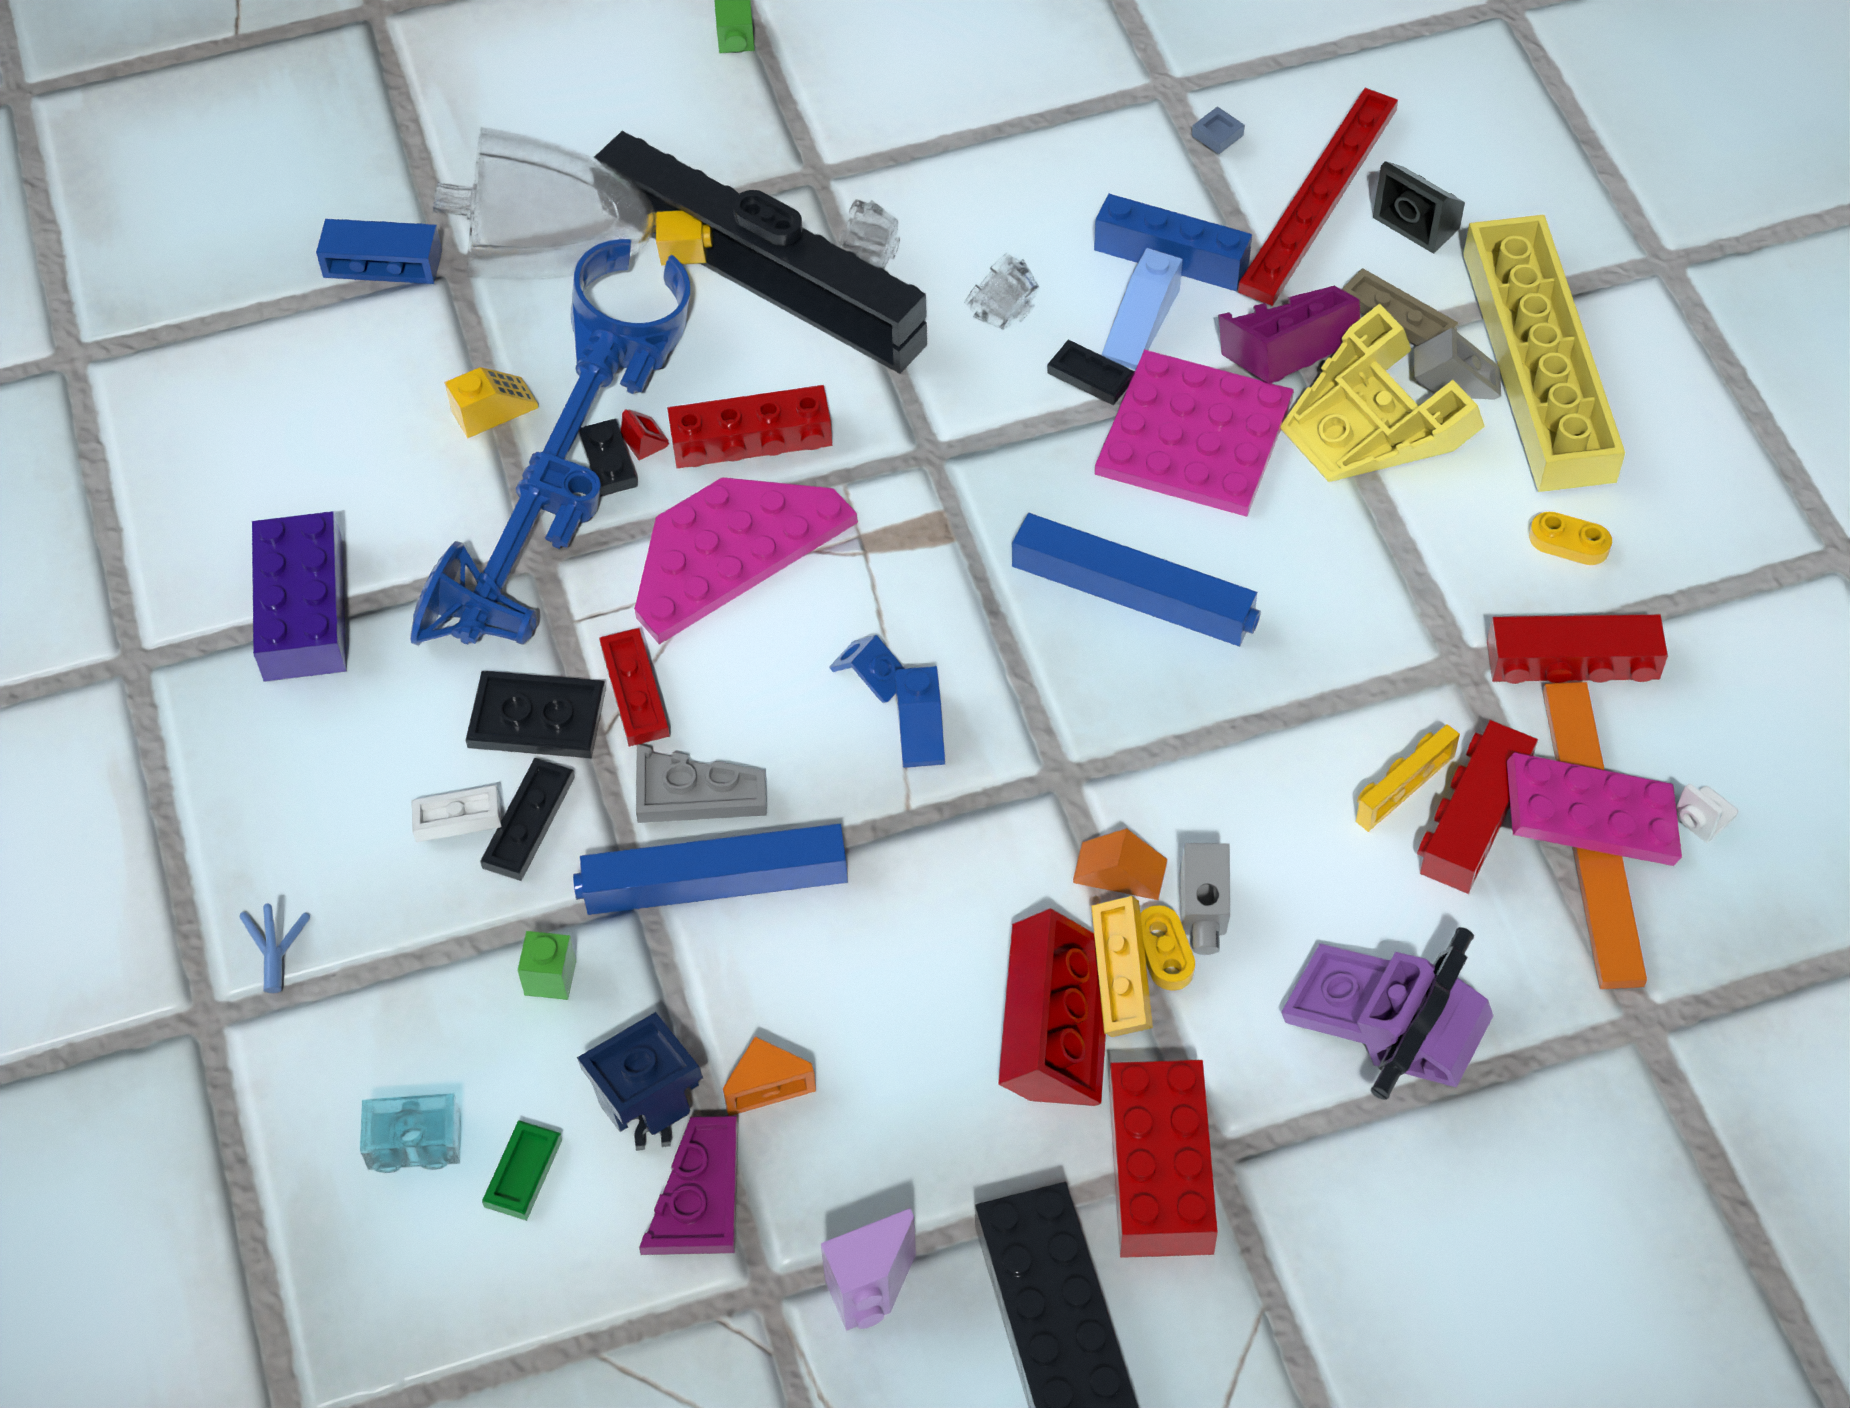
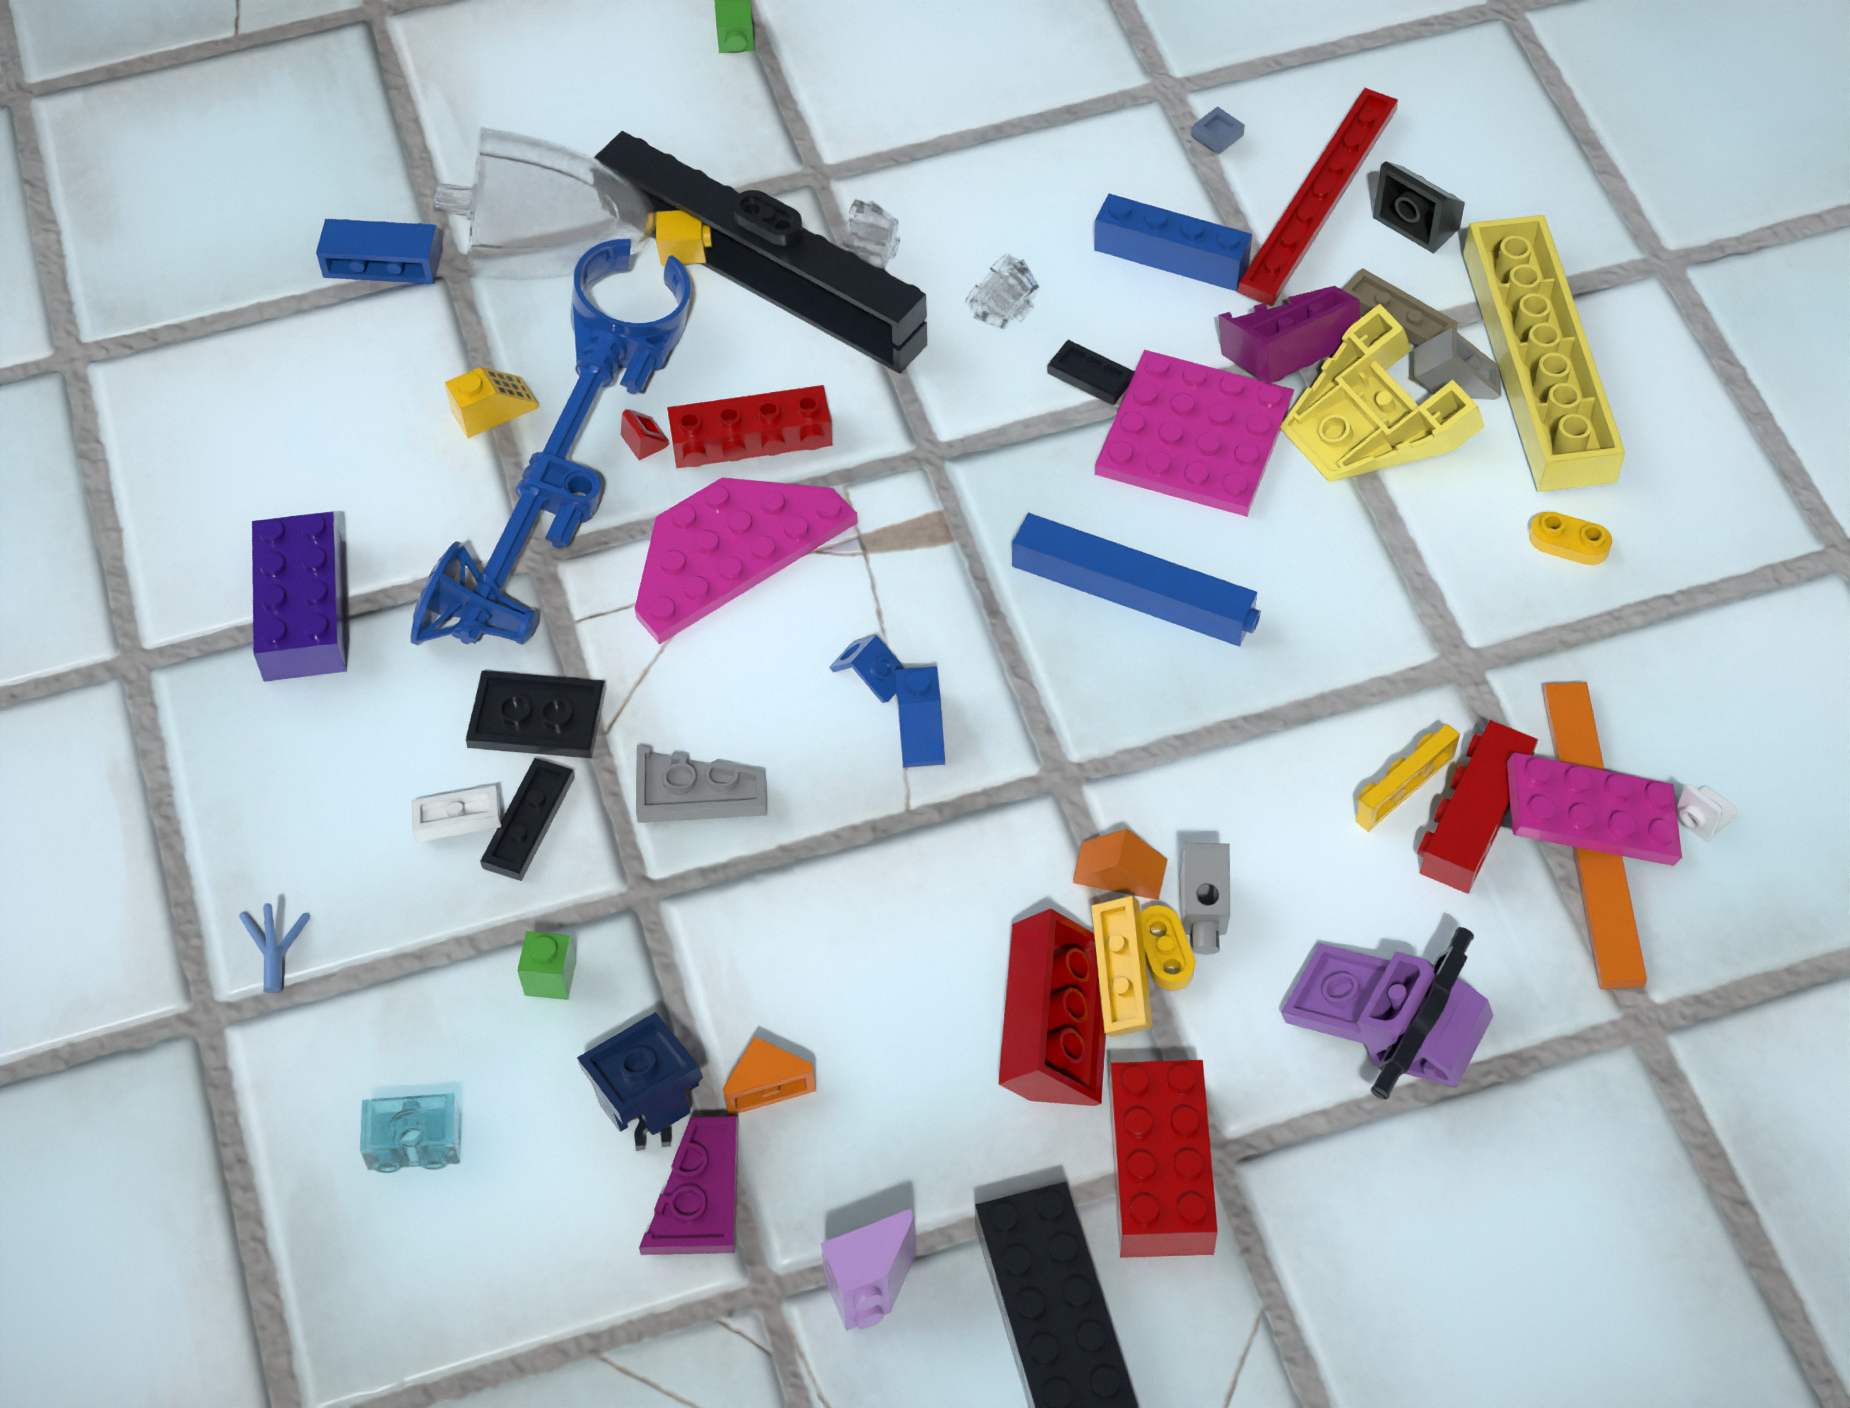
green tile [482,1120,562,1221] -> none
blue brick [573,824,848,915] -> none
black plate [578,418,638,497] -> none
red plate [599,628,670,747] -> none
light blue slope [1102,248,1183,370] -> none
red brick [1487,614,1668,684] -> none

